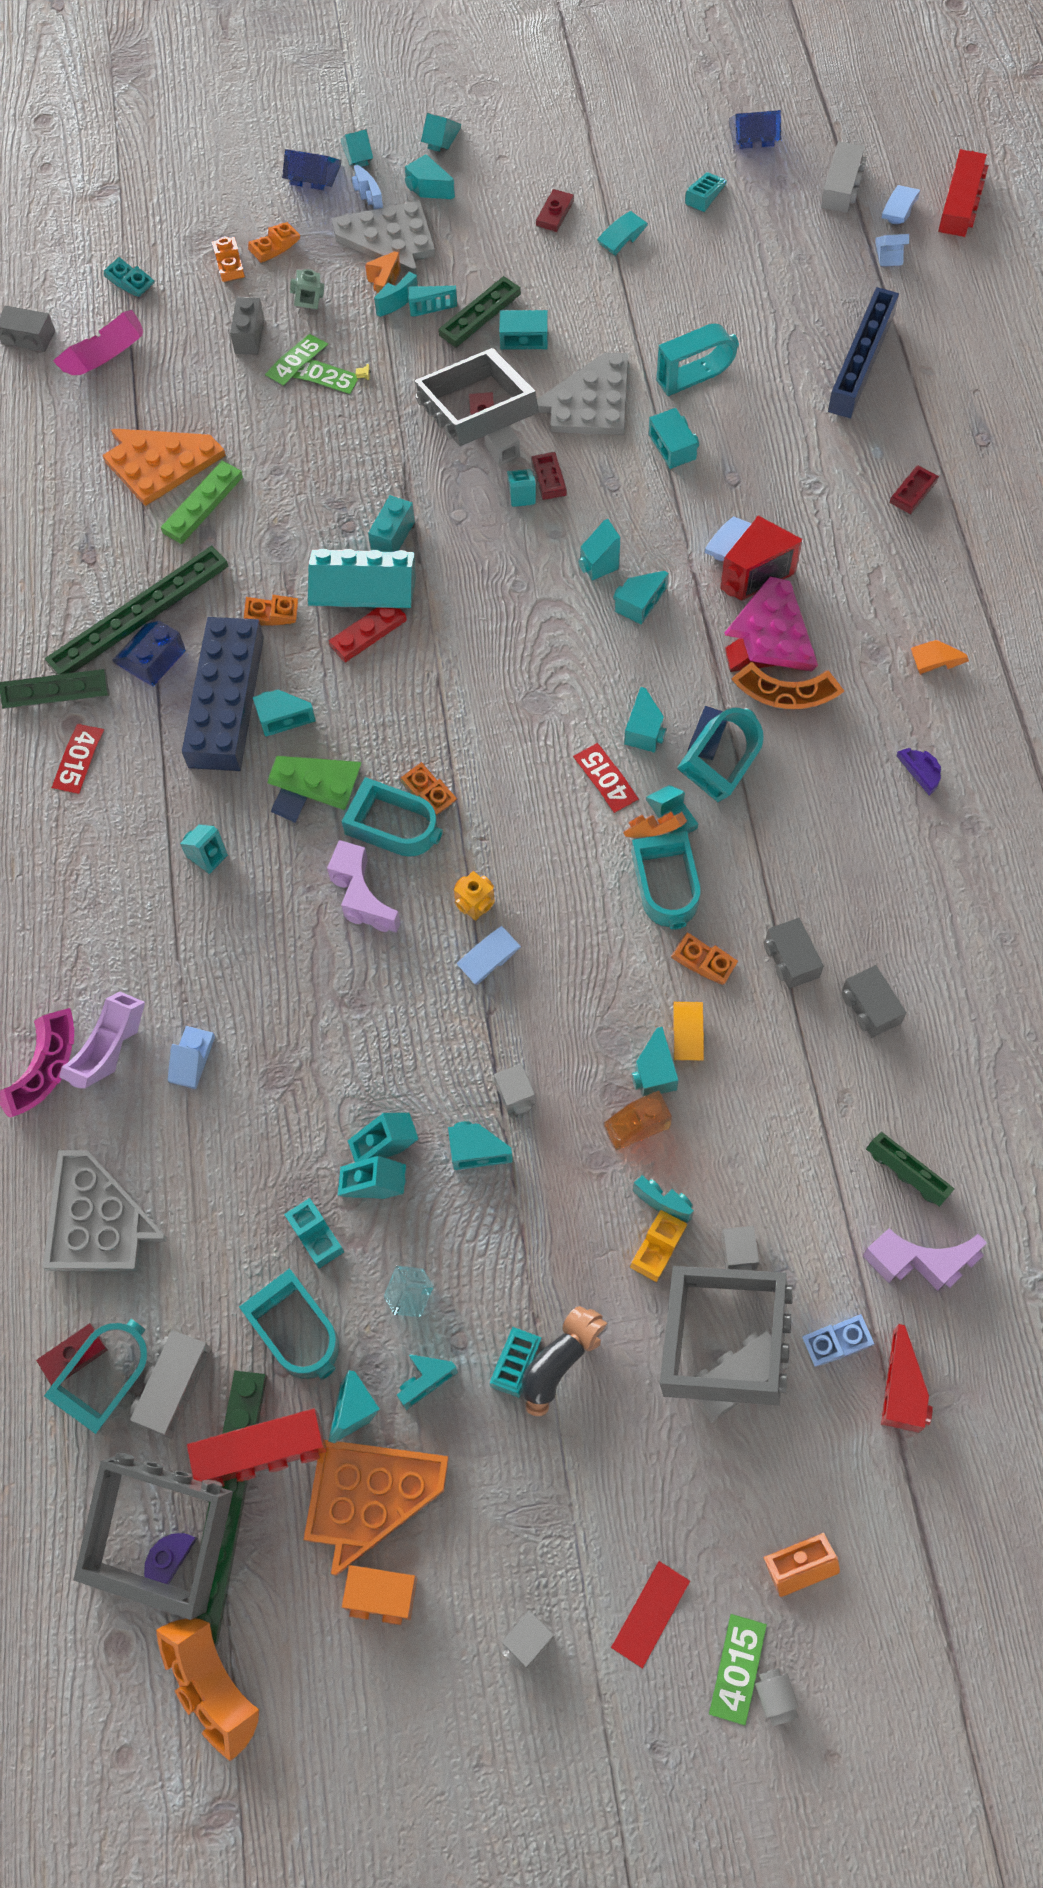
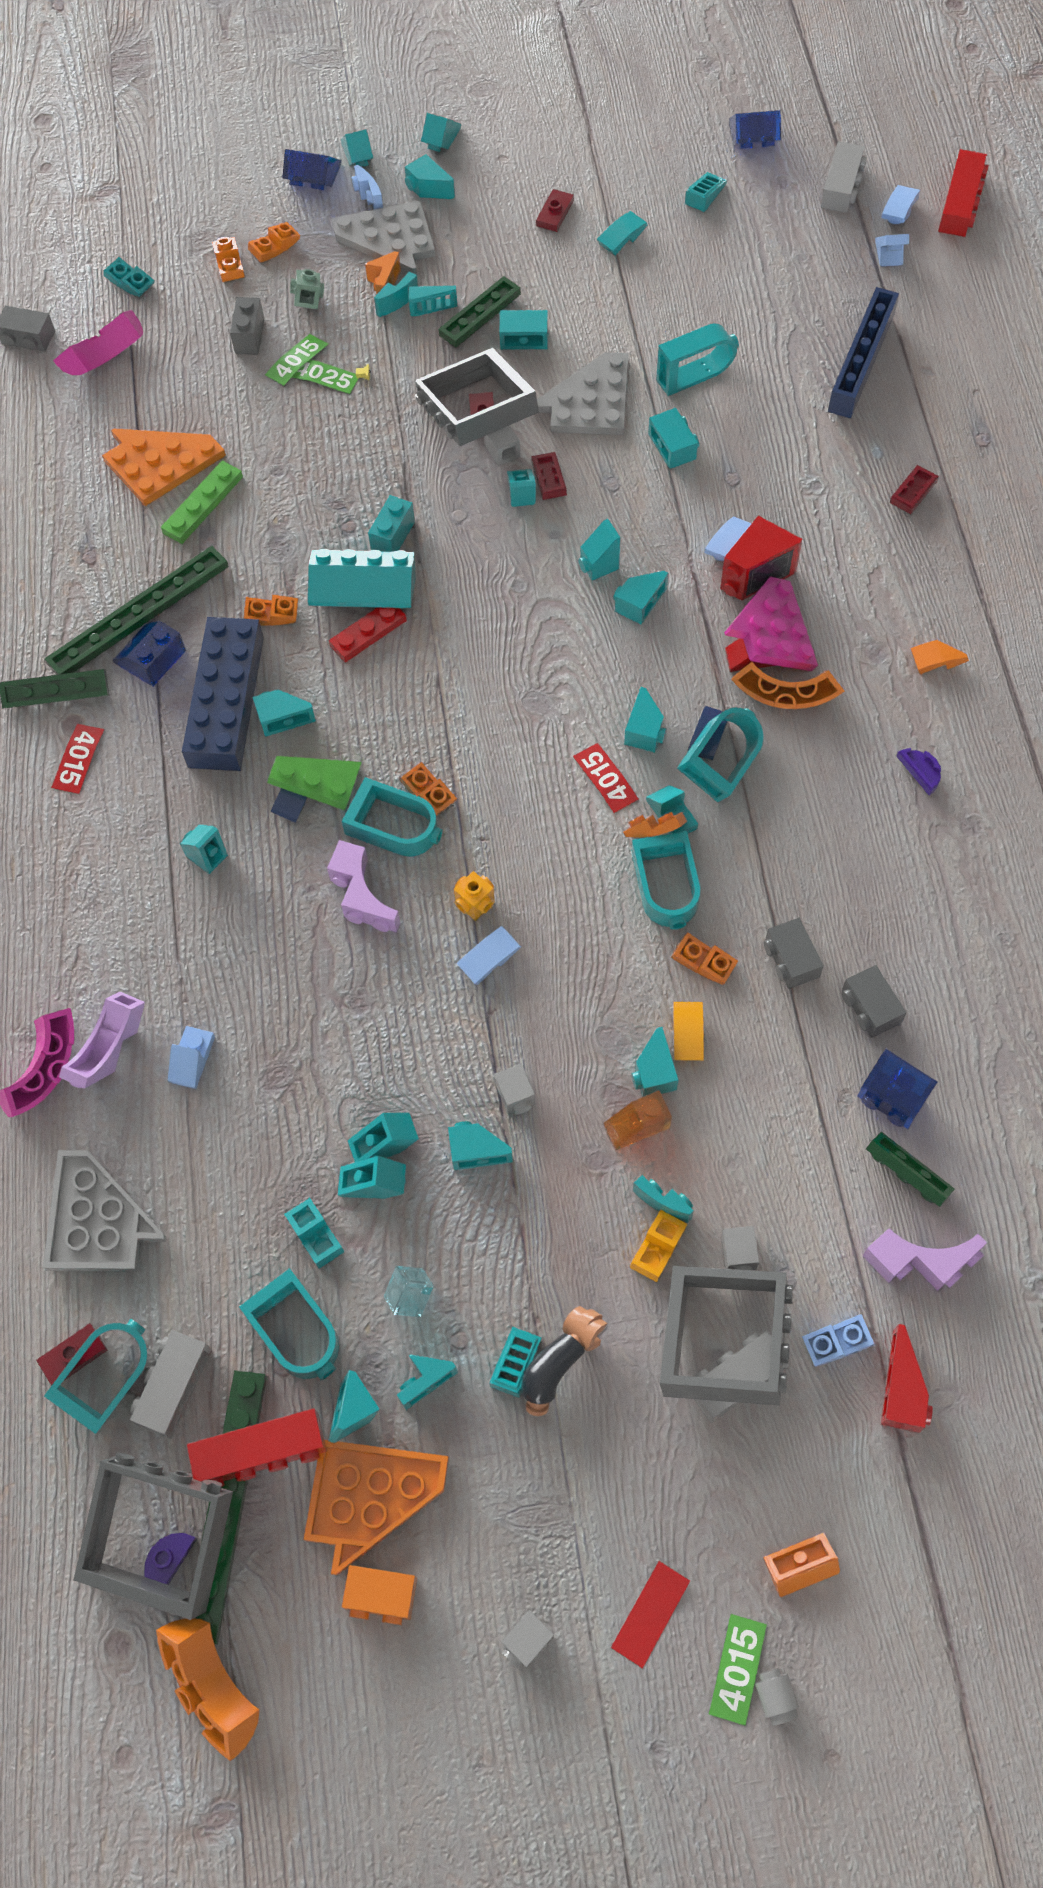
none -> clear blue slope [857,1049,938,1129]

